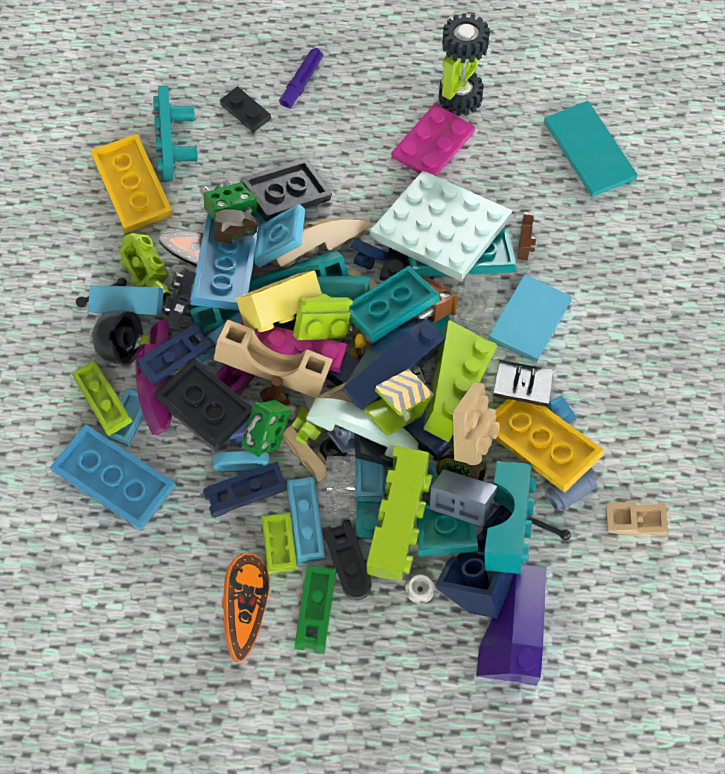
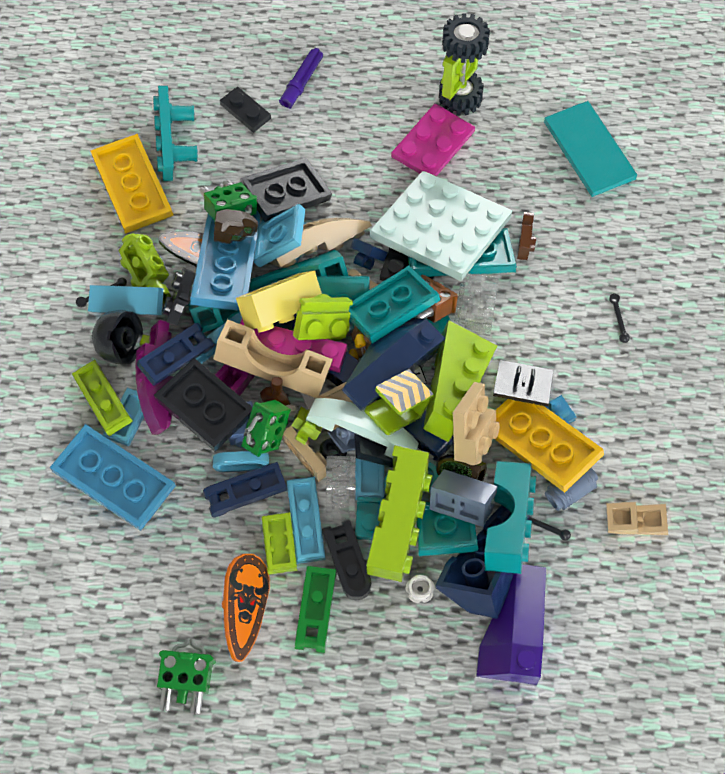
medium azure tile [488,274,572,363] -> none
none -> green piece [157,638,216,715]
none -> black hinge [609,293,630,343]

